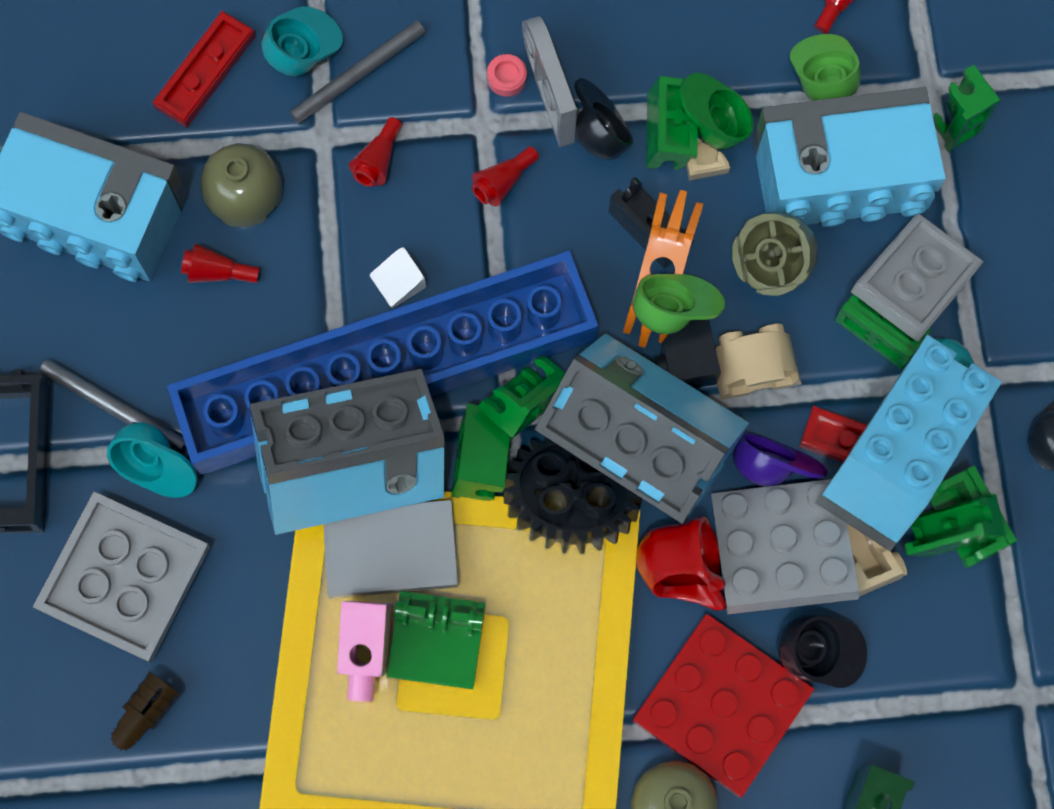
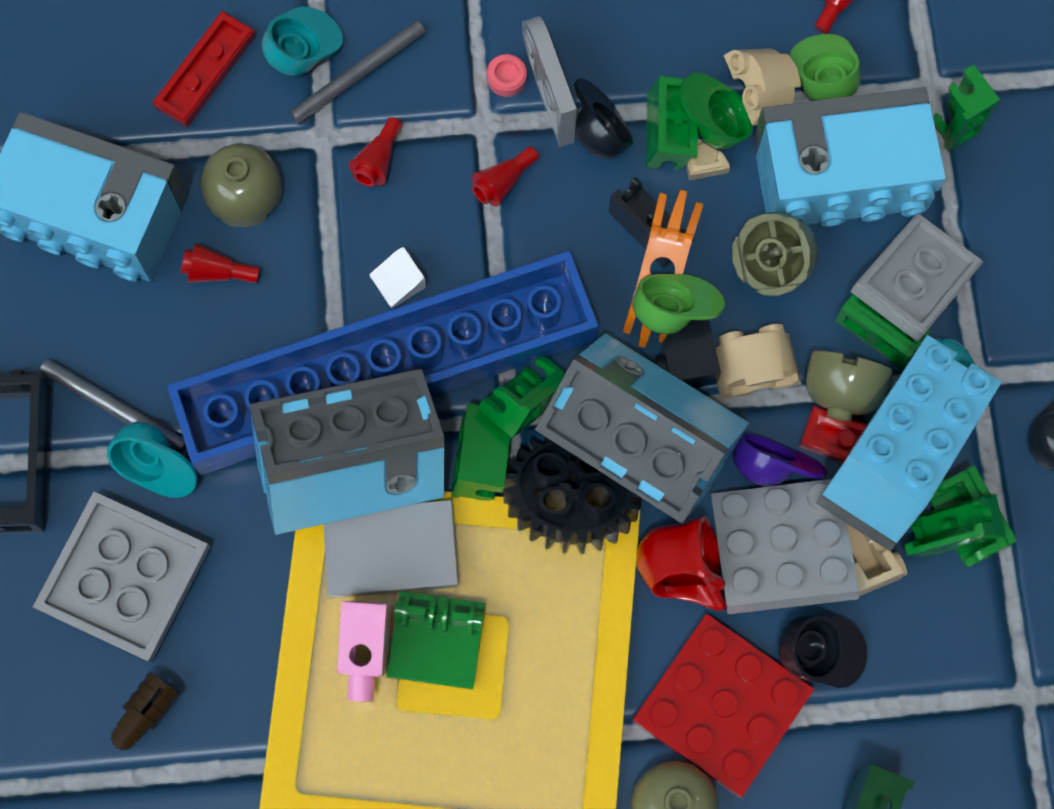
none -> tan cylinder [724,48,801,125]
none -> olive cylinder [806,351,893,422]

